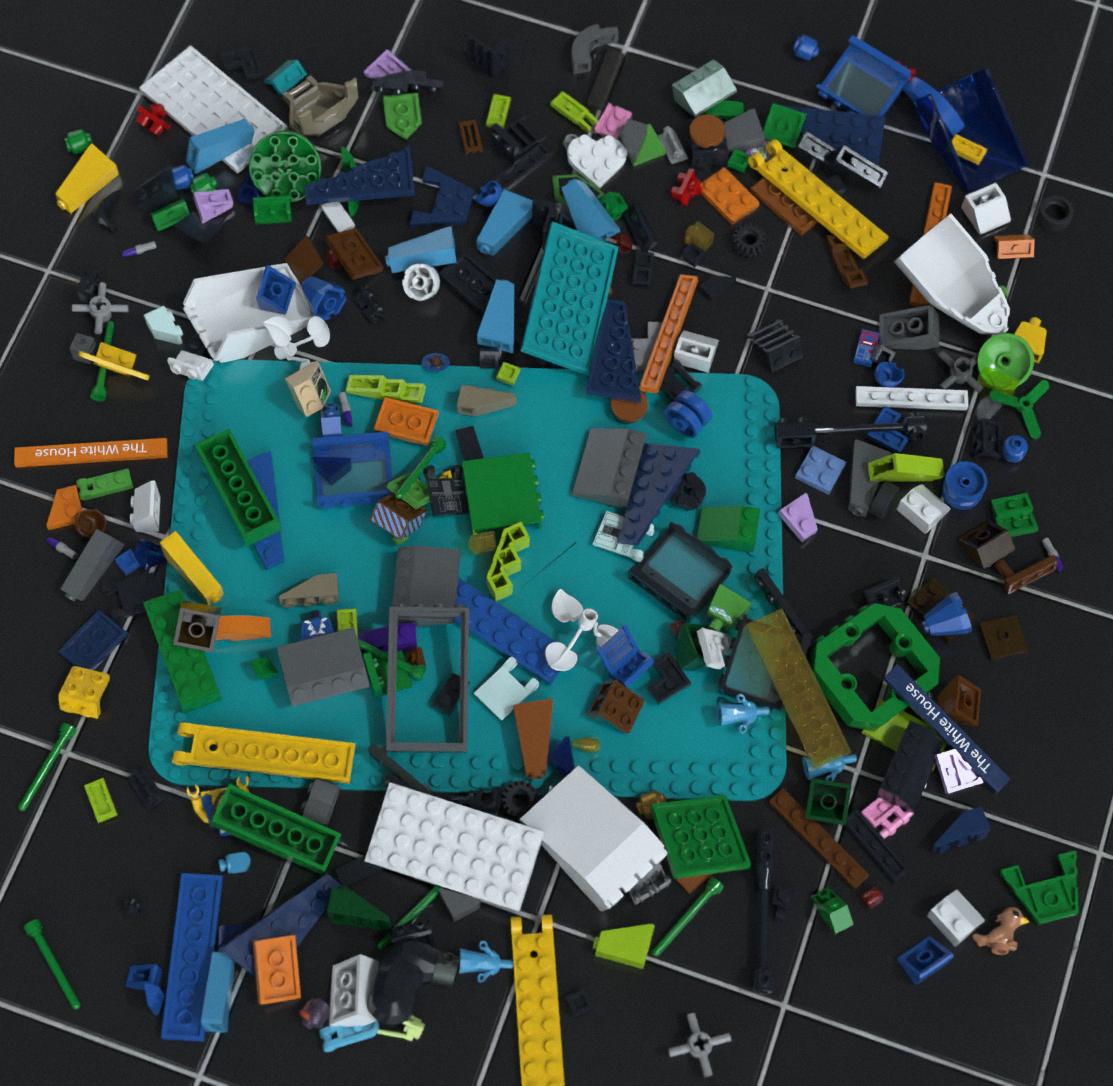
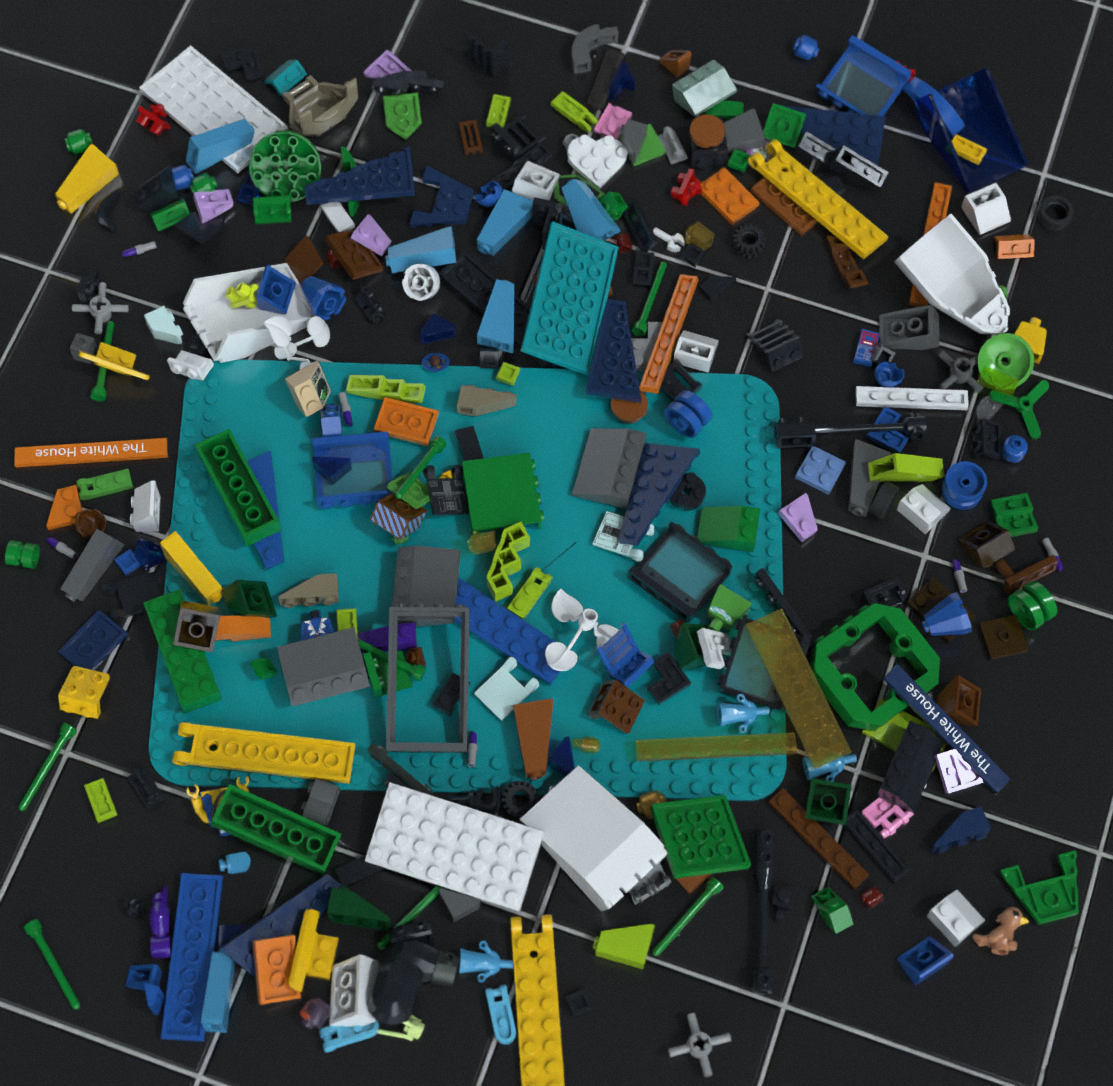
none -> green wheel [5,540,40,569]
none -> dark purple piece [149,886,171,958]
none -> dark green slope [223,580,277,618]
none -> neon yellow hips [225,282,259,309]
none -> yellow plate [289,909,339,992]
none -> lavender wing [351,214,392,256]
none -> clear blue slope [419,314,457,345]
none -> light grey piece [468,730,478,767]
none -> medium azure plate [485,984,516,1044]
none -> lime plate [507,567,553,620]
none -> white slope [512,161,560,200]
none -> clear blue slope [609,61,635,100]
none -> green piece [631,262,667,337]
none -> clear yellow plate [635,733,797,762]
none -> white bar [653,228,684,252]
none -> dark orange slope [659,50,691,77]
none -> light grey piece [952,559,967,593]
none -> green wheel [1008,580,1058,631]

